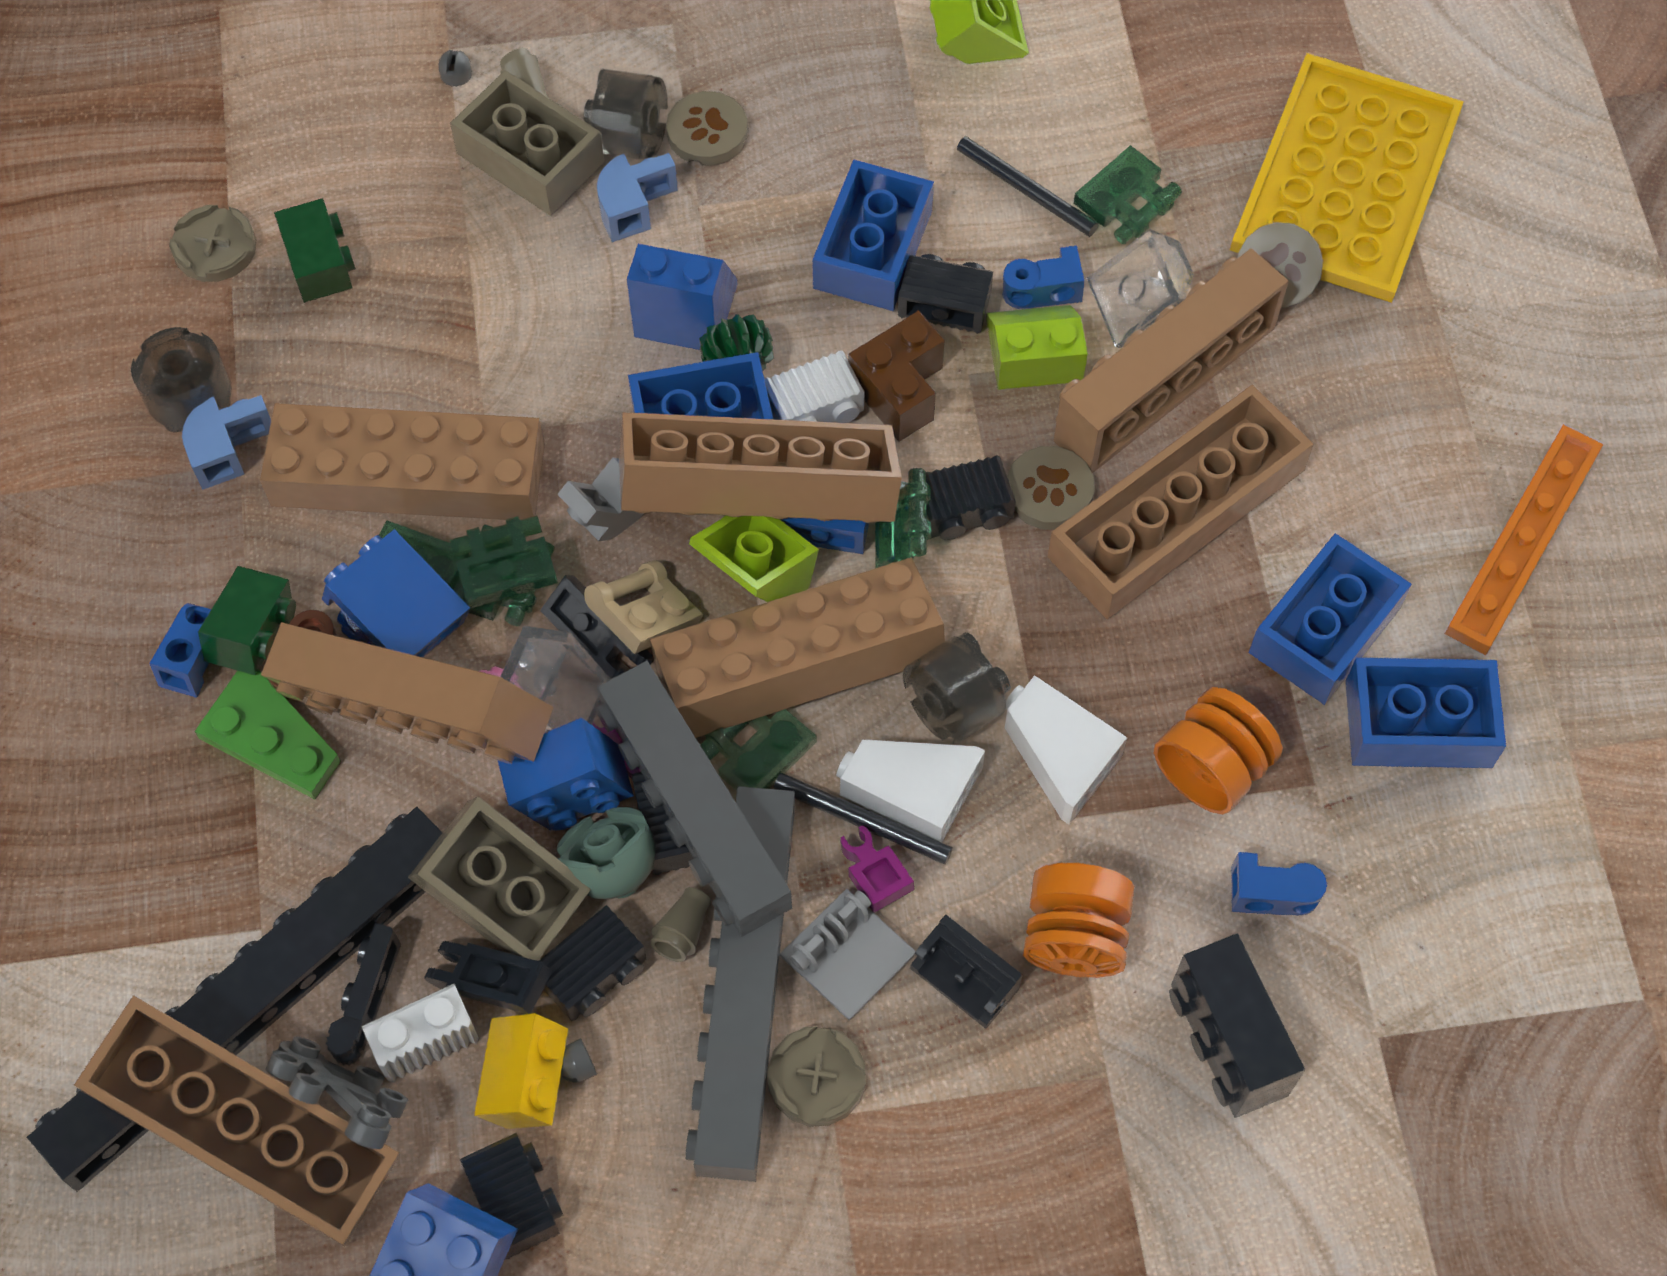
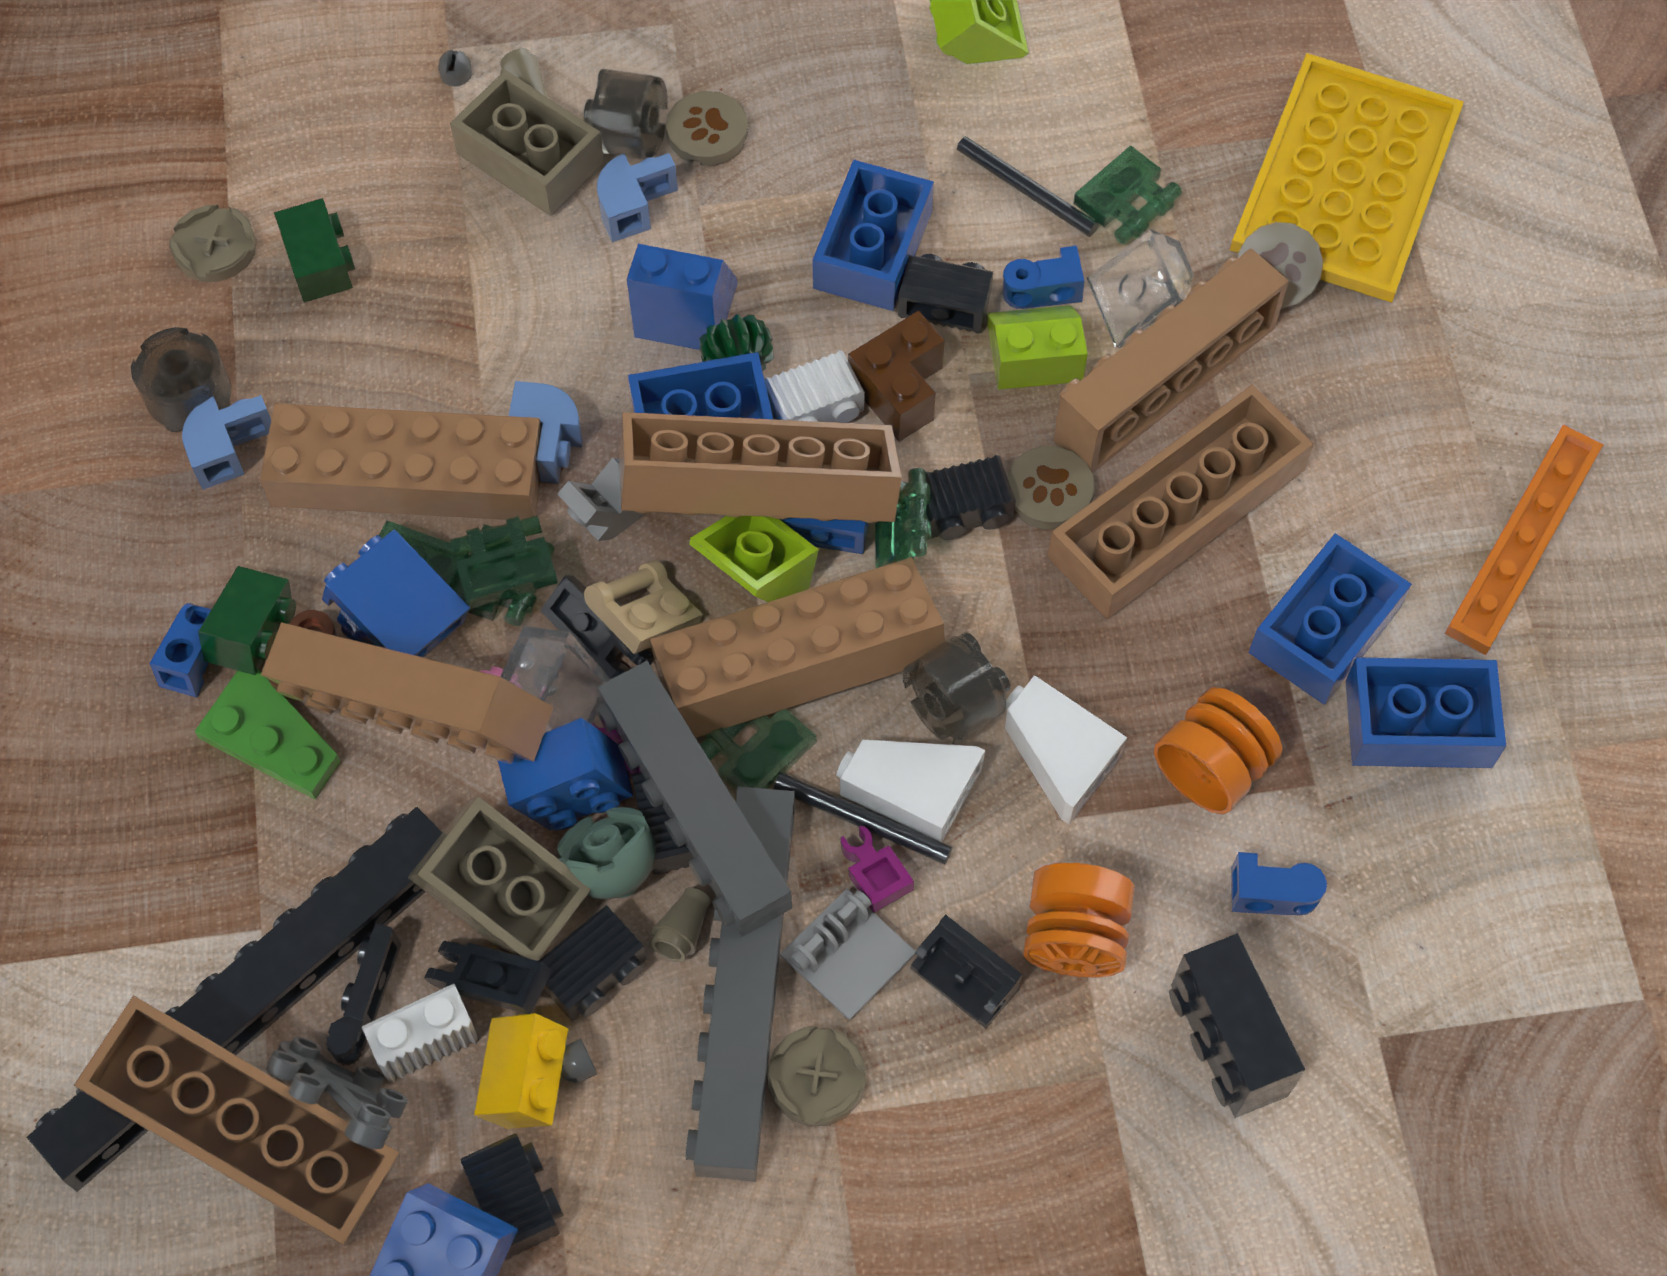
none -> medium blue brick [509,381,583,484]

